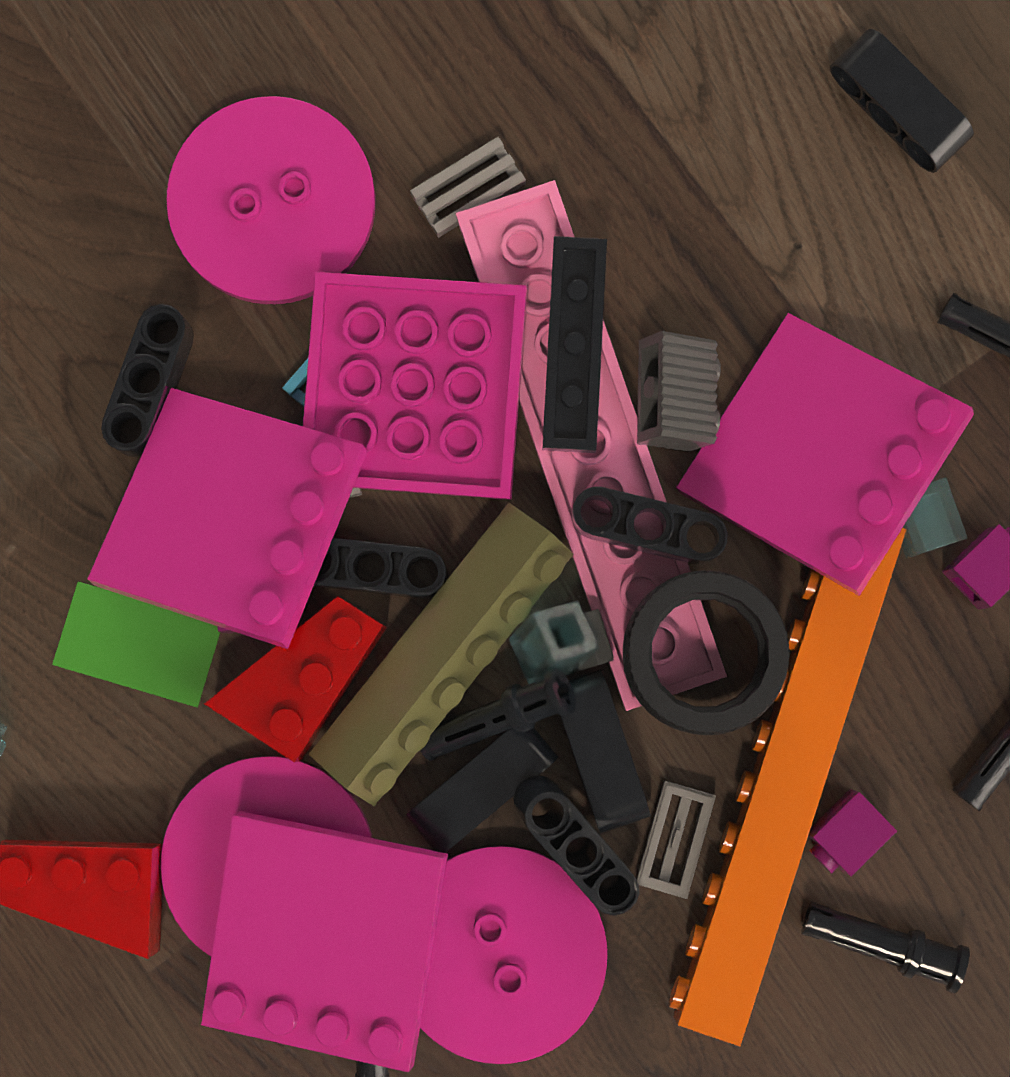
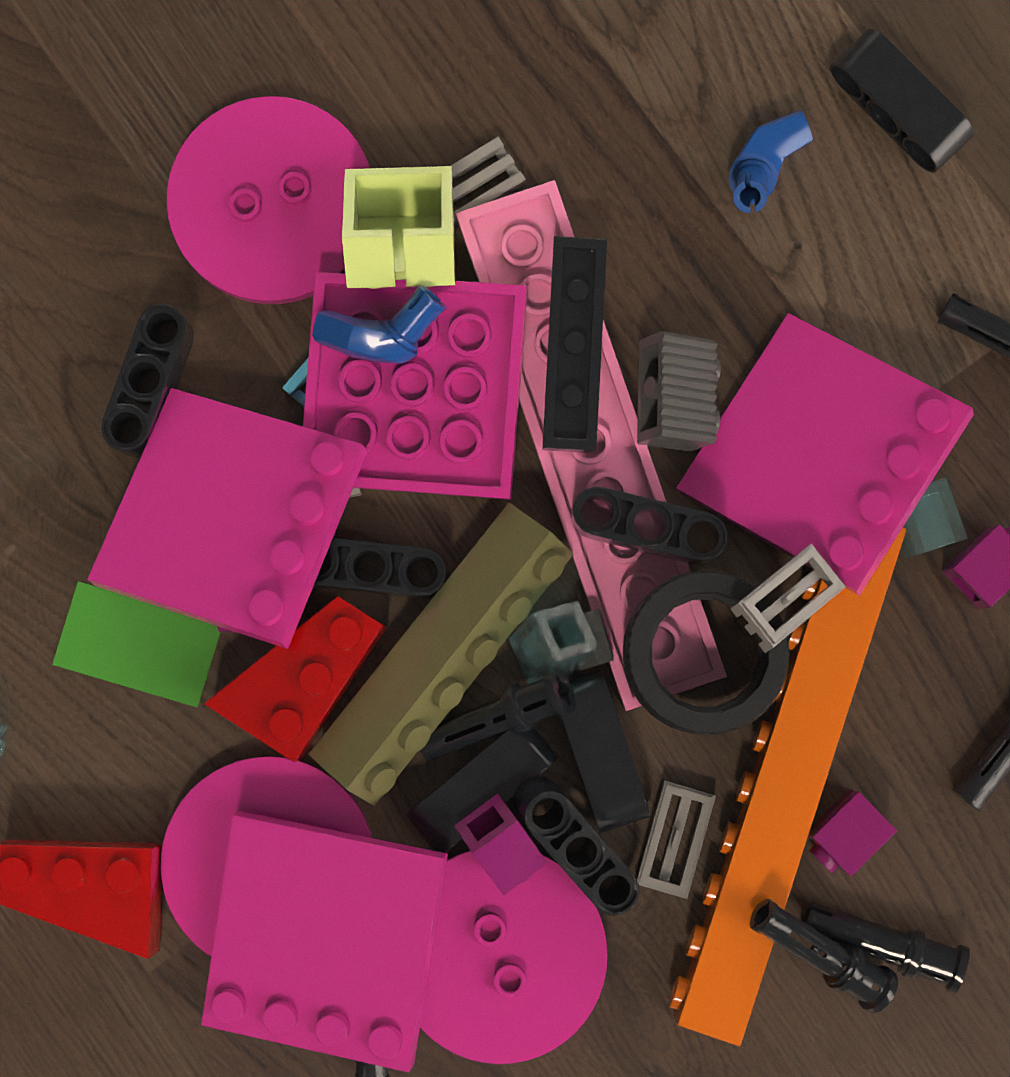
none -> blue arm [312,285,446,364]
none -> yellowish green piece [342,166,455,289]
none -> magenta brick [454,794,548,895]
none -> blue arm [728,110,813,213]
none -> light grey tile [731,544,846,653]
none -> black pin [750,899,898,1013]

